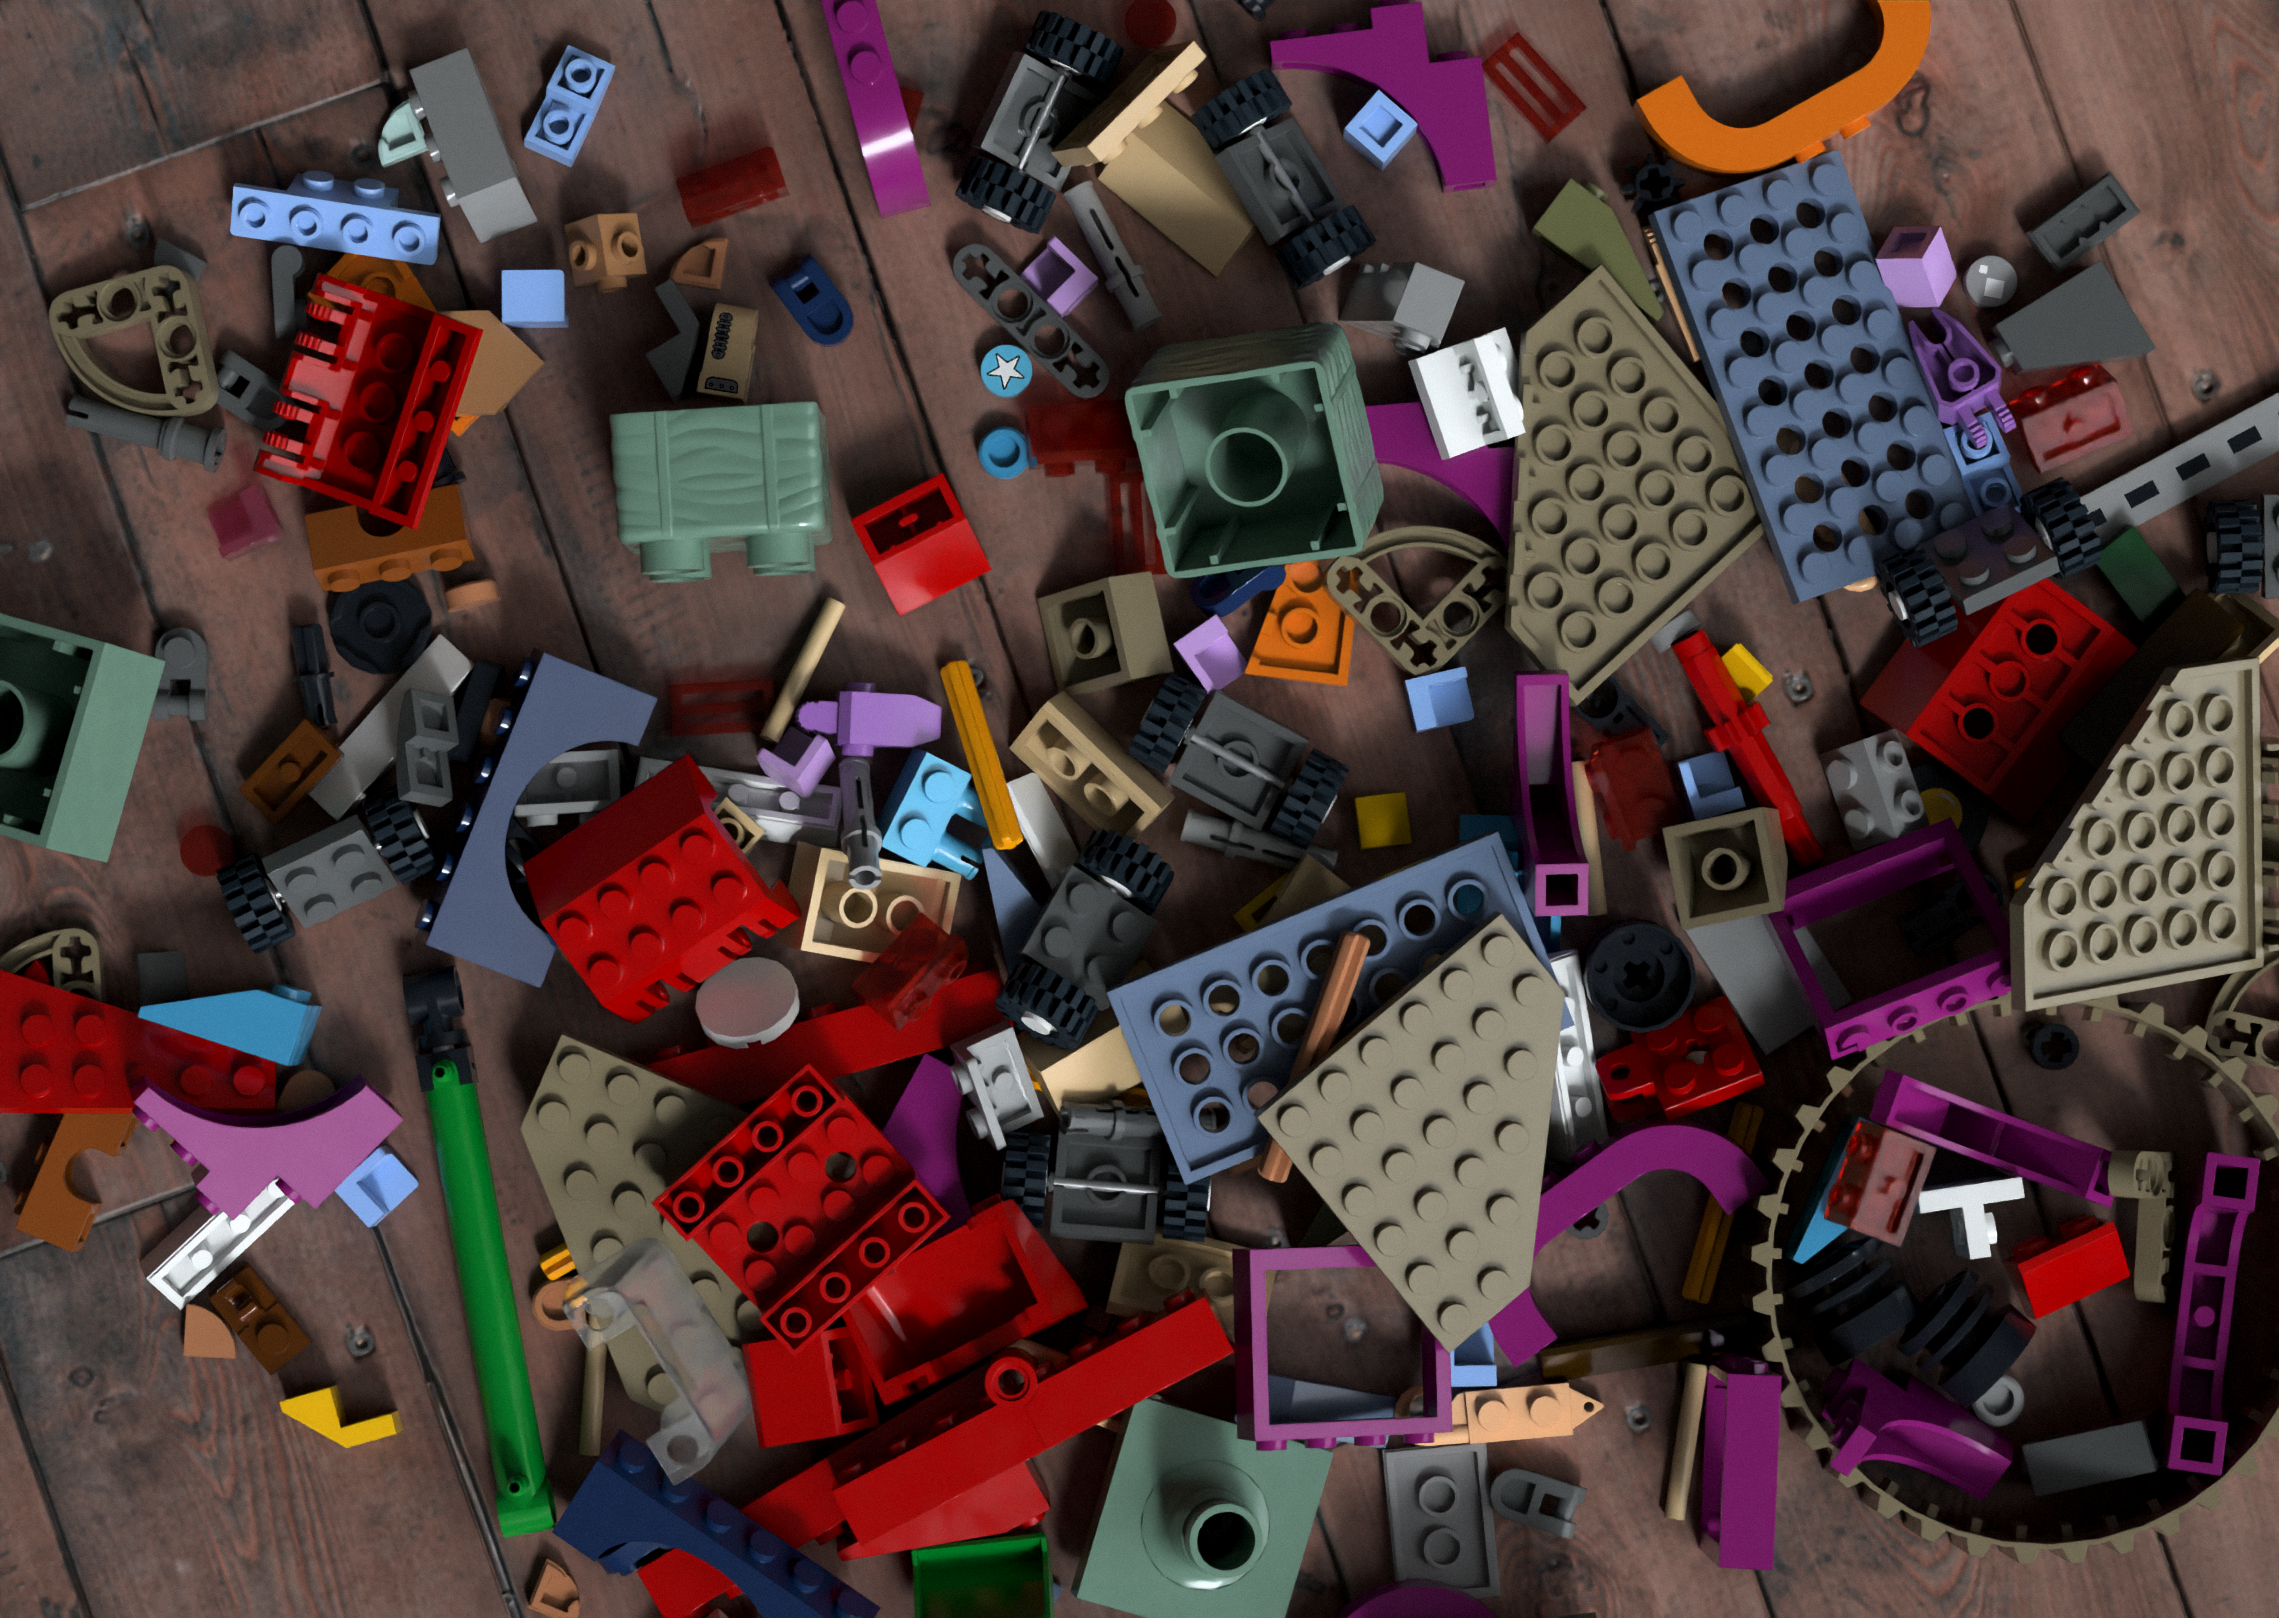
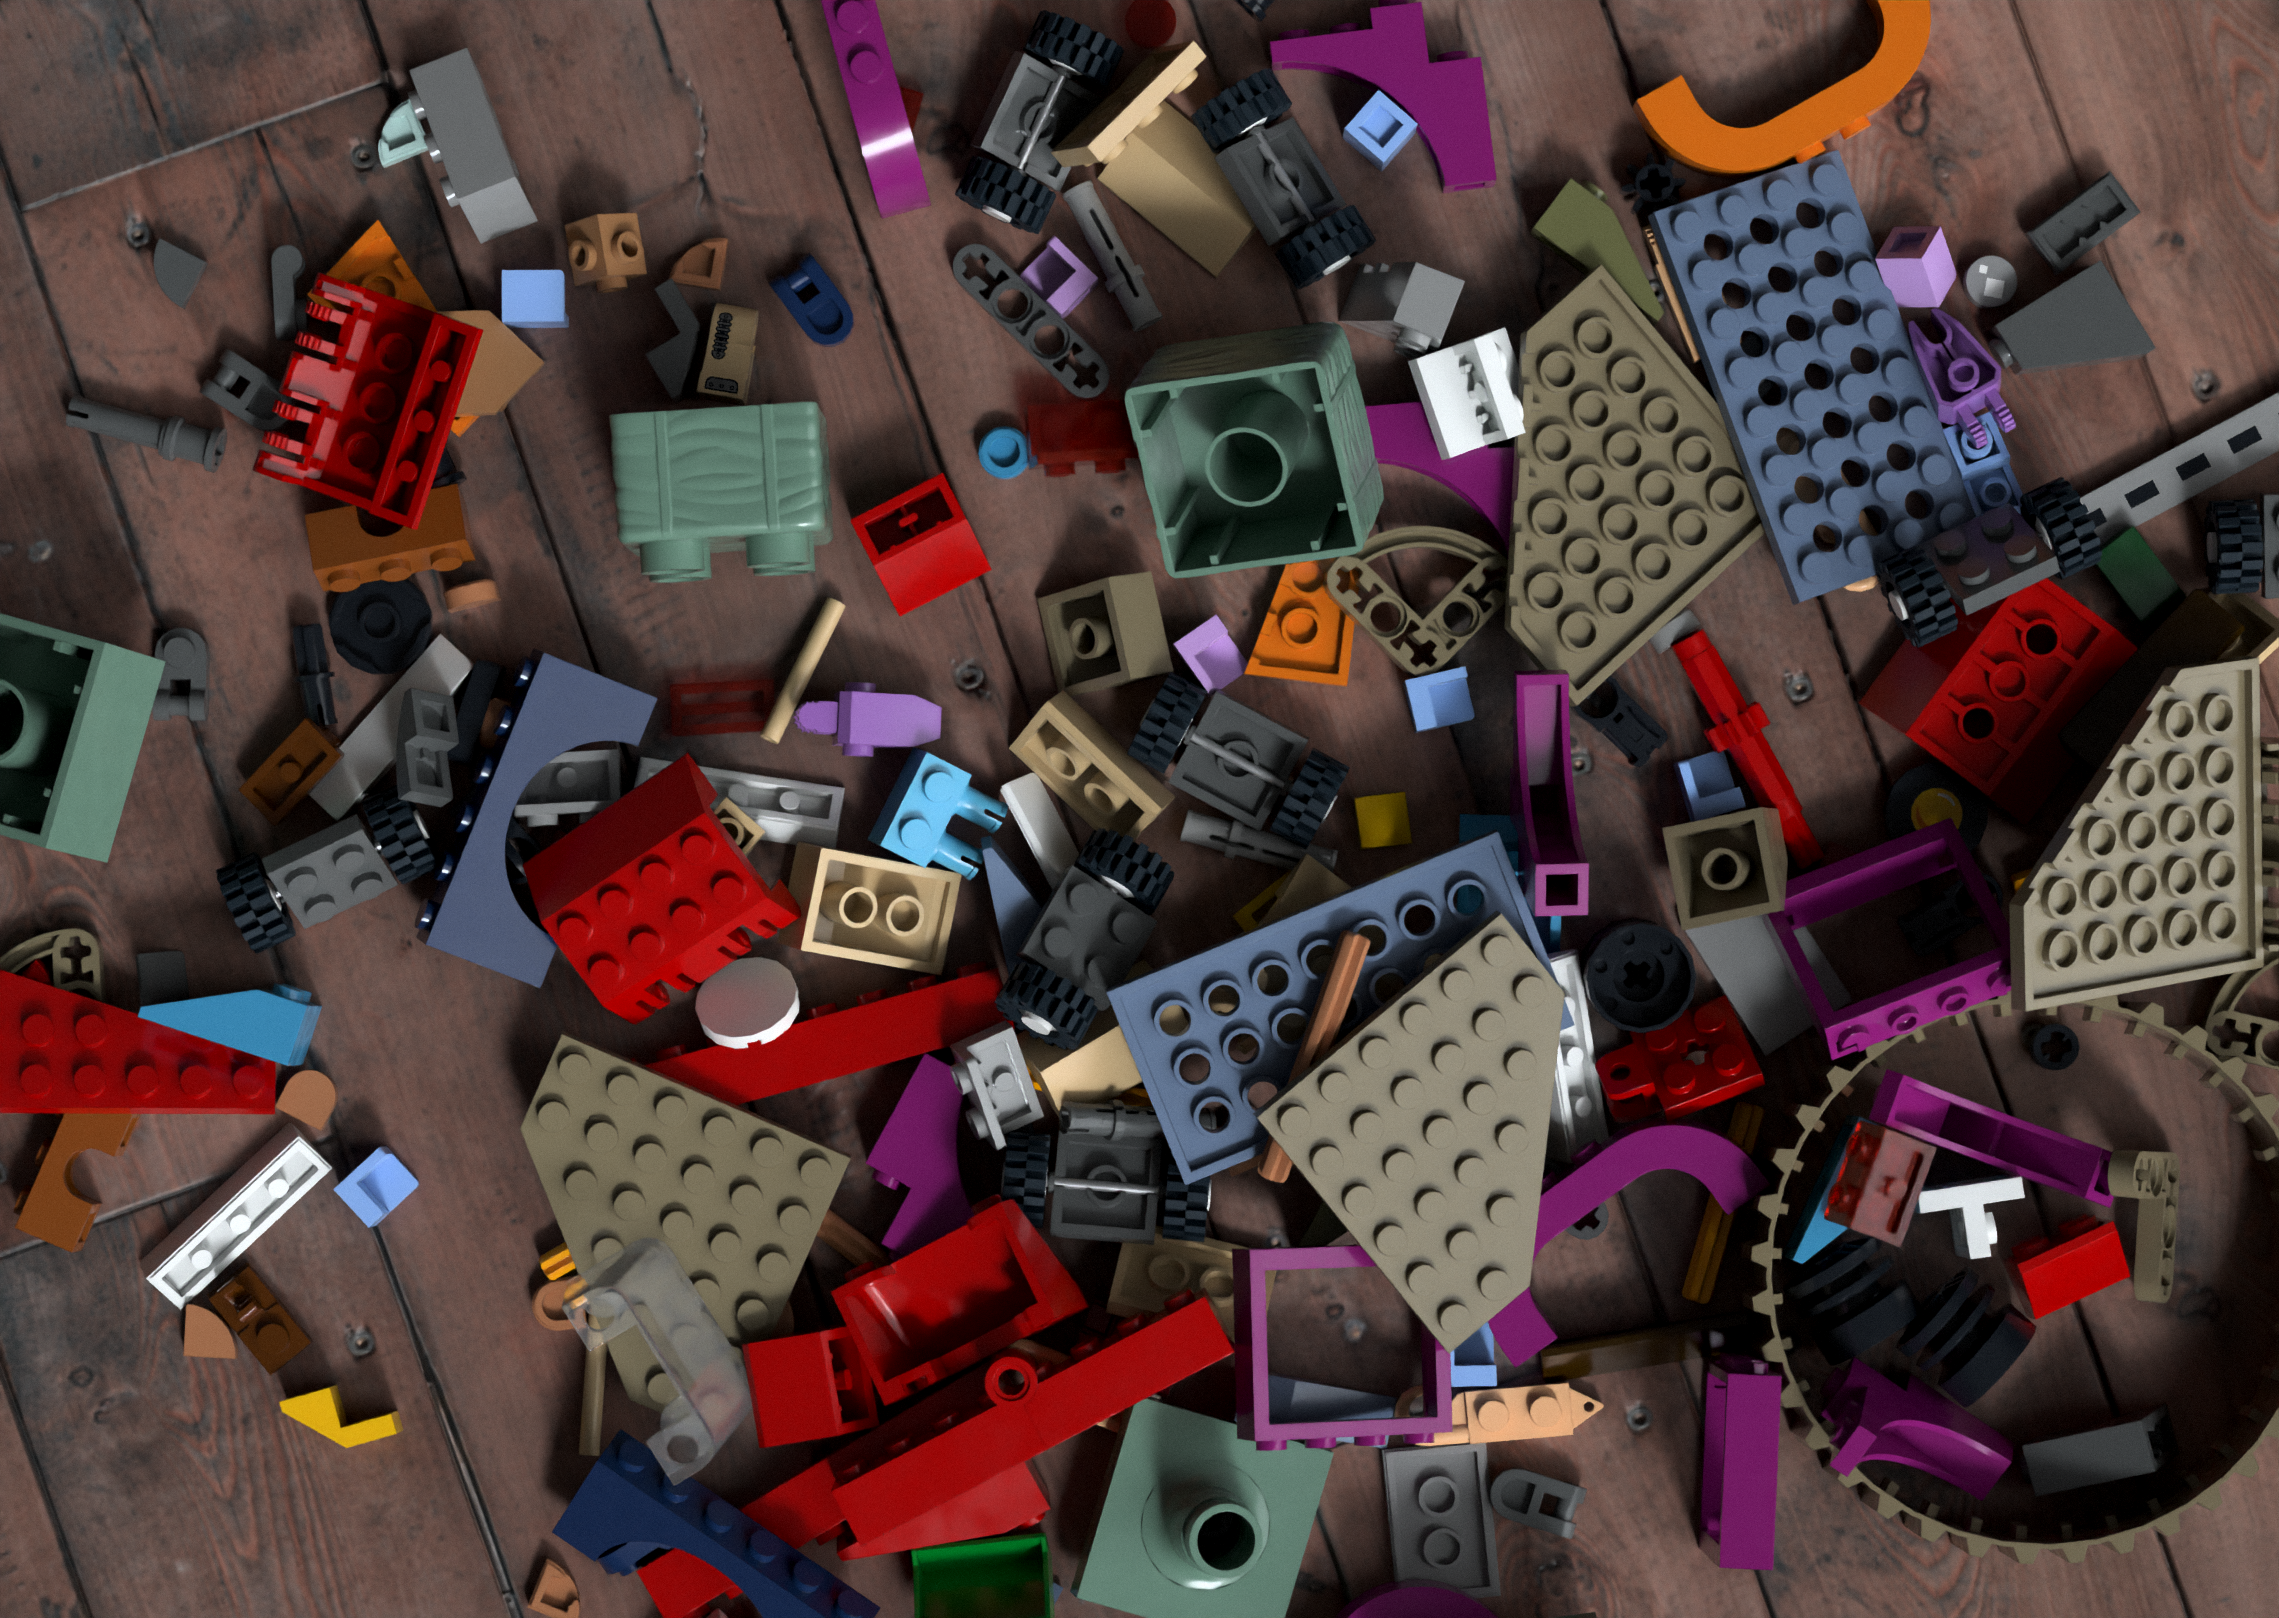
dark tan beam [49,265,219,417] -> none
magenta arch [129,1073,404,1221] -> none
clear red tile [180,825,235,877] -> none
clear pink panel [209,485,286,562] -> none
light blue bracket [230,171,441,265] -> none
green piece [403,965,557,1538] -> none
light blue slope [524,45,615,168] -> none
red slope [651,1061,951,1357] -> none
clear red bracket [676,147,790,230] -> none
lavender panel [756,726,836,799] -> none
light grey pin [837,756,882,890] -> none
clear red bracket [851,912,969,1031] -> none
light orange axle [940,660,1023,850] -> none
medium azure tile [981,345,1033,398] -> none
clear red tile [1109,472,1167,576] -> none
dark blue plate [1190,565,1286,618] -> none
clear red tile [1482,32,1587,145] -> none
tan piece [1572,760,1608,917] -> none
clear red bracket [1584,725,1687,852] -> none
tan piece [1664,1362,1708,1520] -> none
yellow slope [1721,643,1773,704] -> none
light grey bracket [1820,729,1930,852] -> none
light grey tile [1970,1374,2024,1426] -> none
clear red bracket [2006,365,2134,474] -> none
magenta arch [2161,1152,2261,1476] -> none

